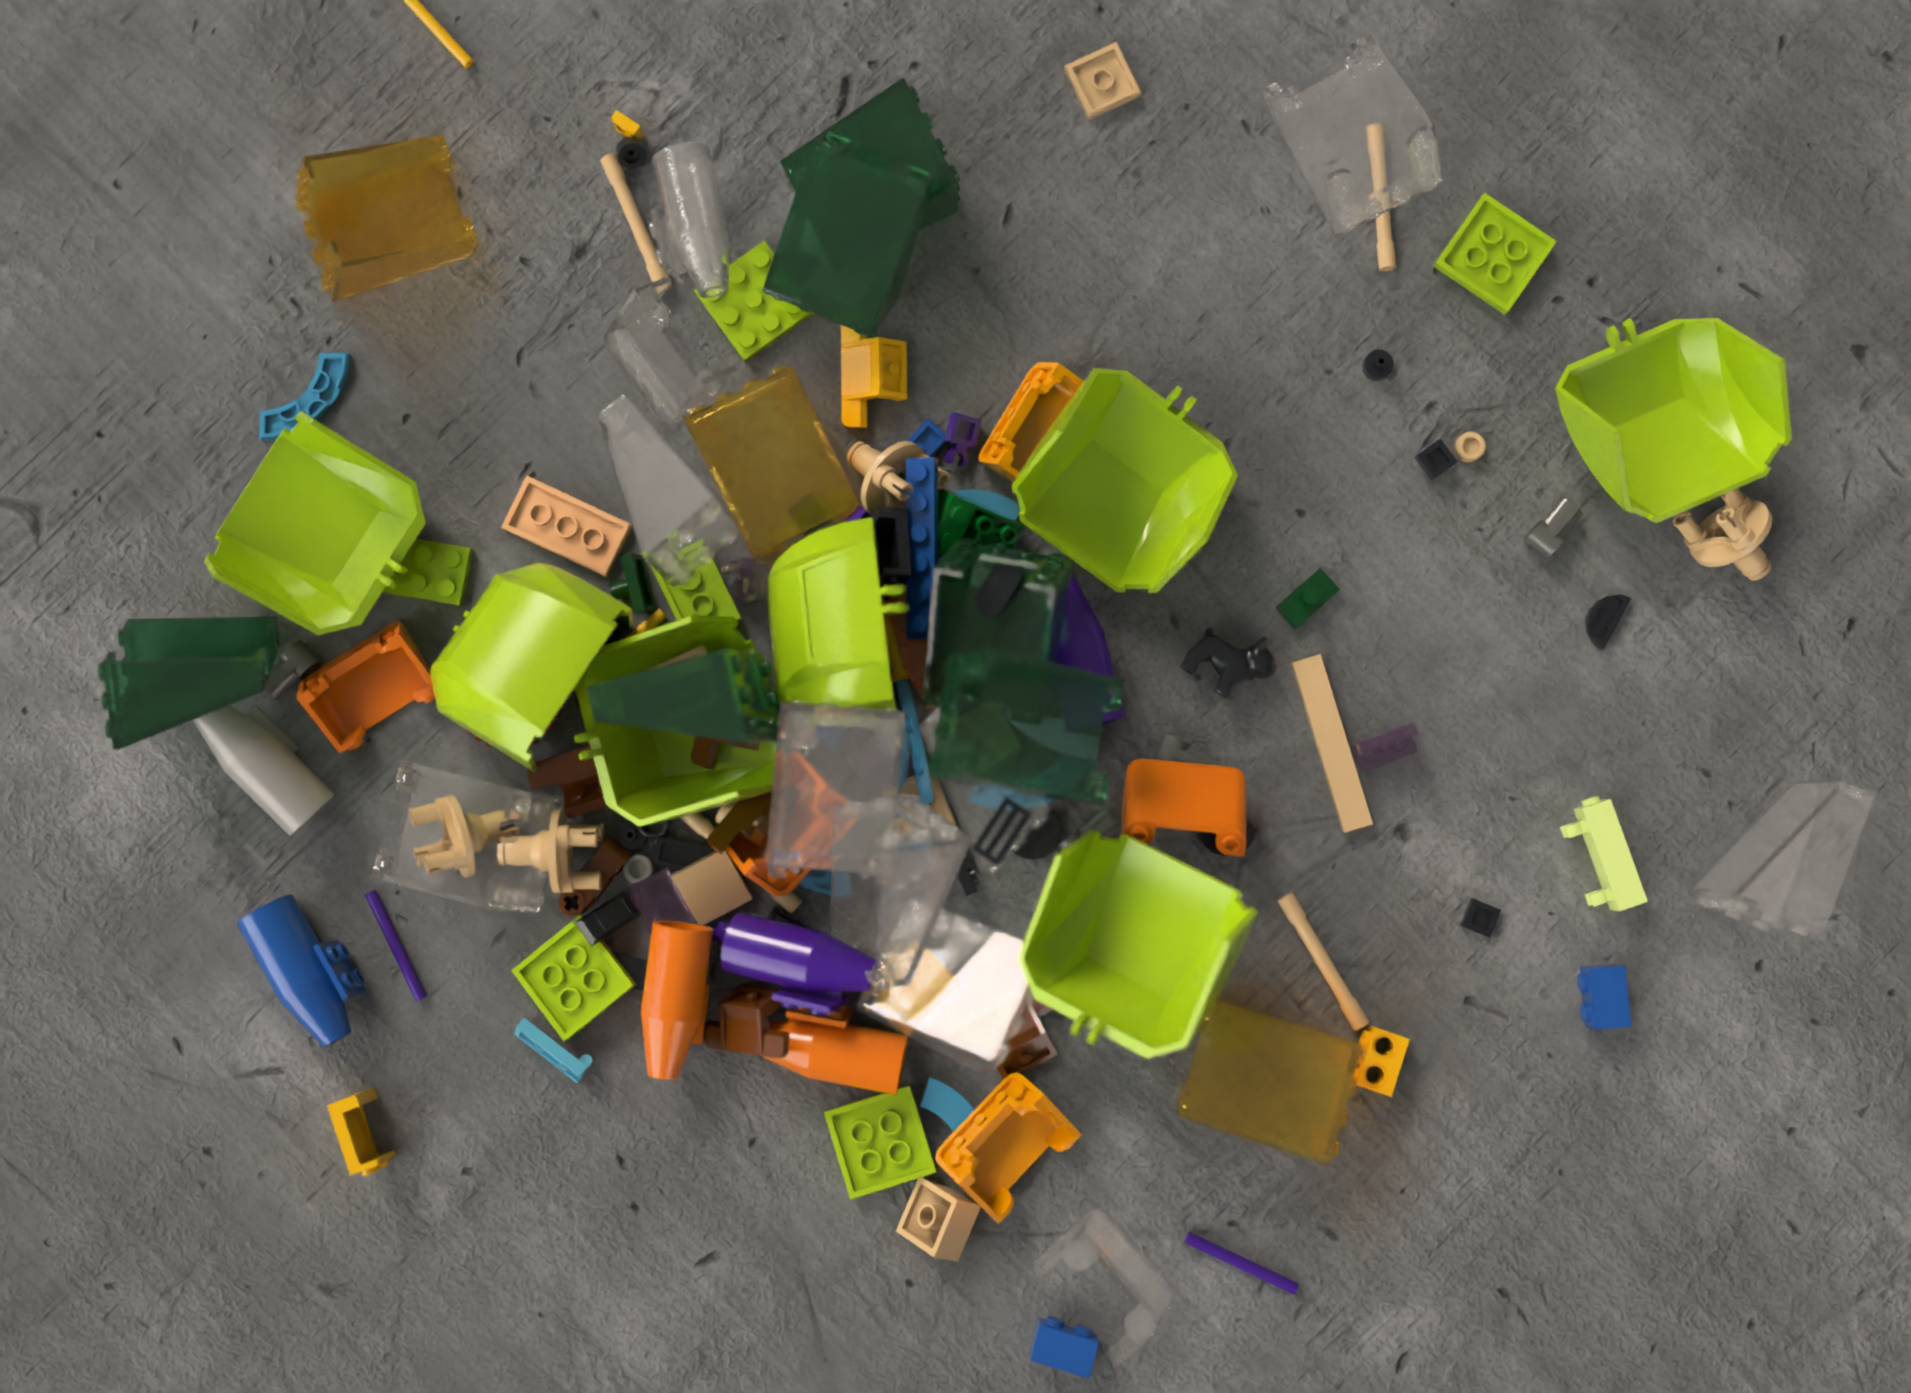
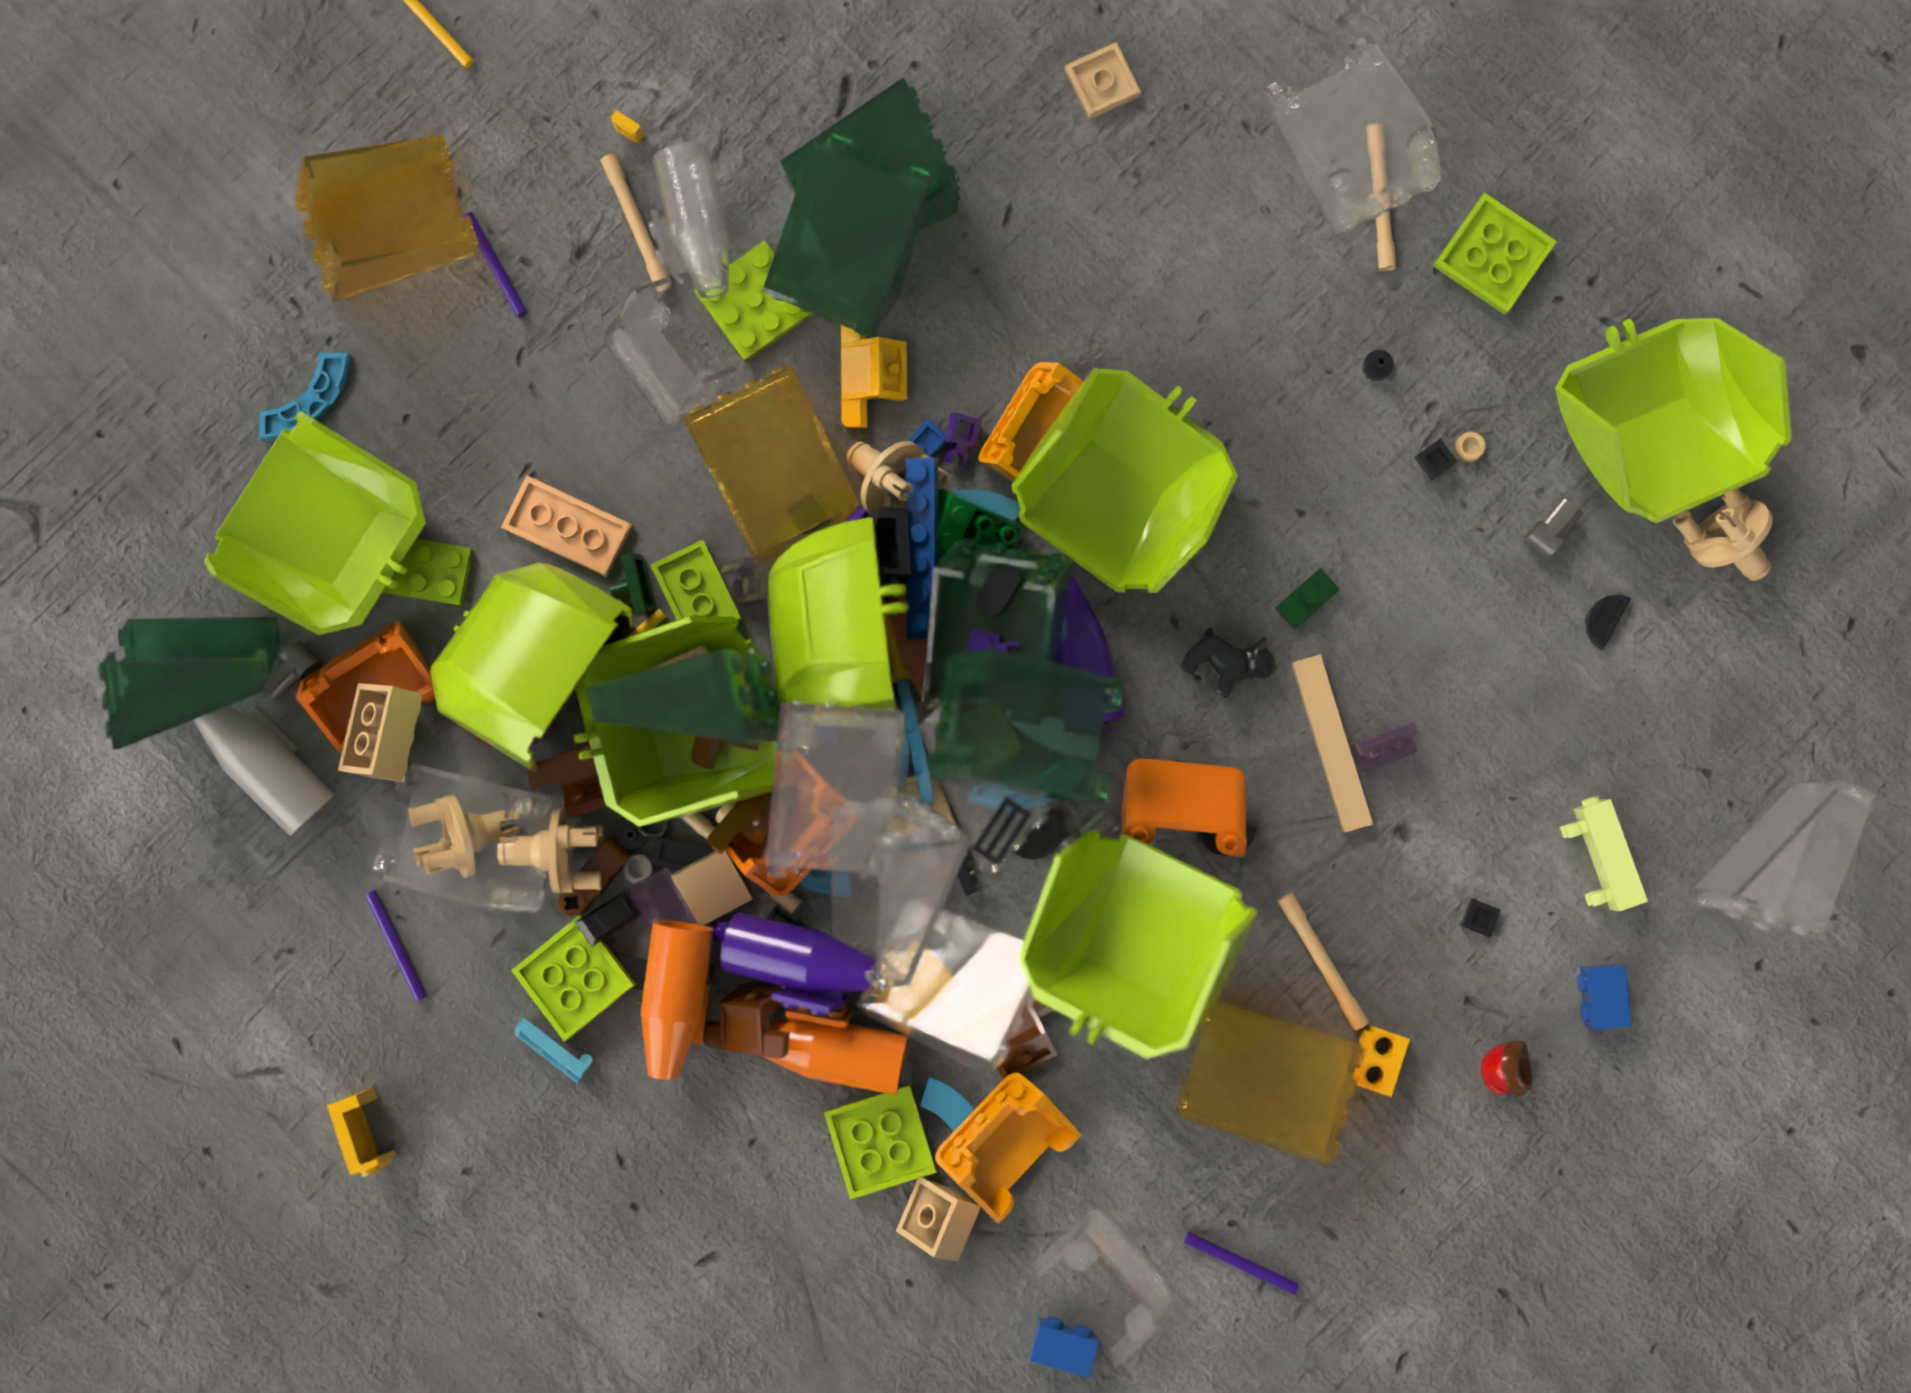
blue piece [237,894,366,1048] -> none
clear windscreen [597,394,741,588] -> none
black tile [616,137,647,169] -> none
none -> tan brick [338,683,423,782]
none -> dark purple bar [462,212,527,318]
none -> dark purple plate [965,629,1022,664]
none -> piece [1480,1041,1532,1096]

